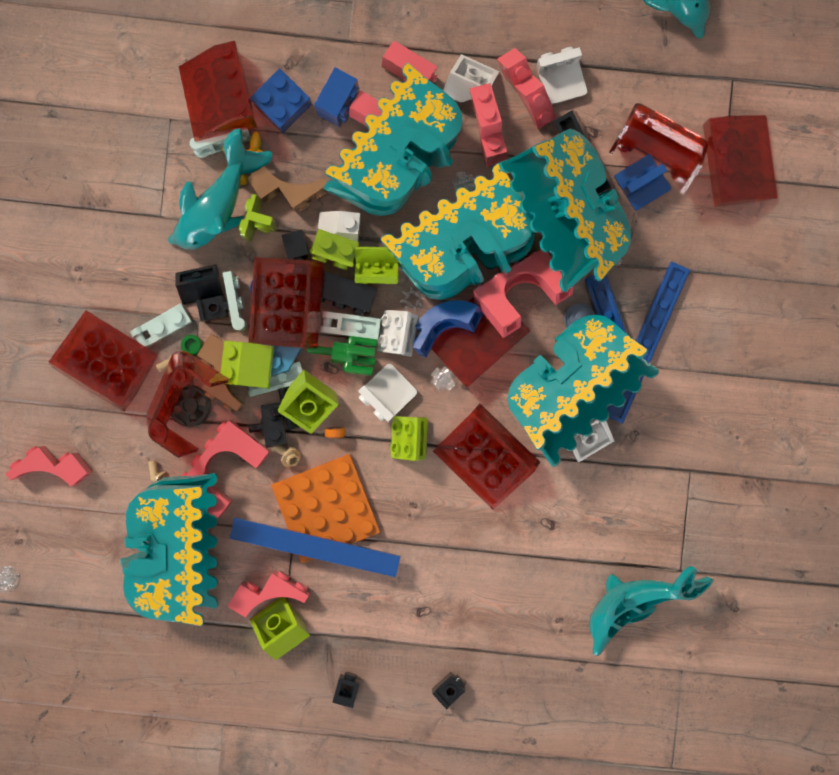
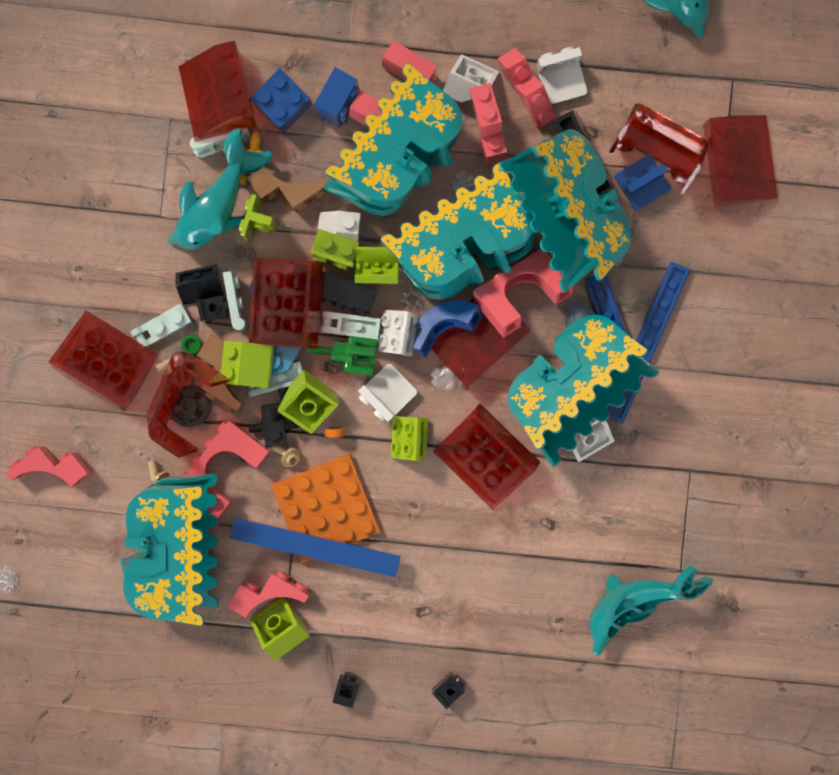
black brick [281,229,311,264] -> none

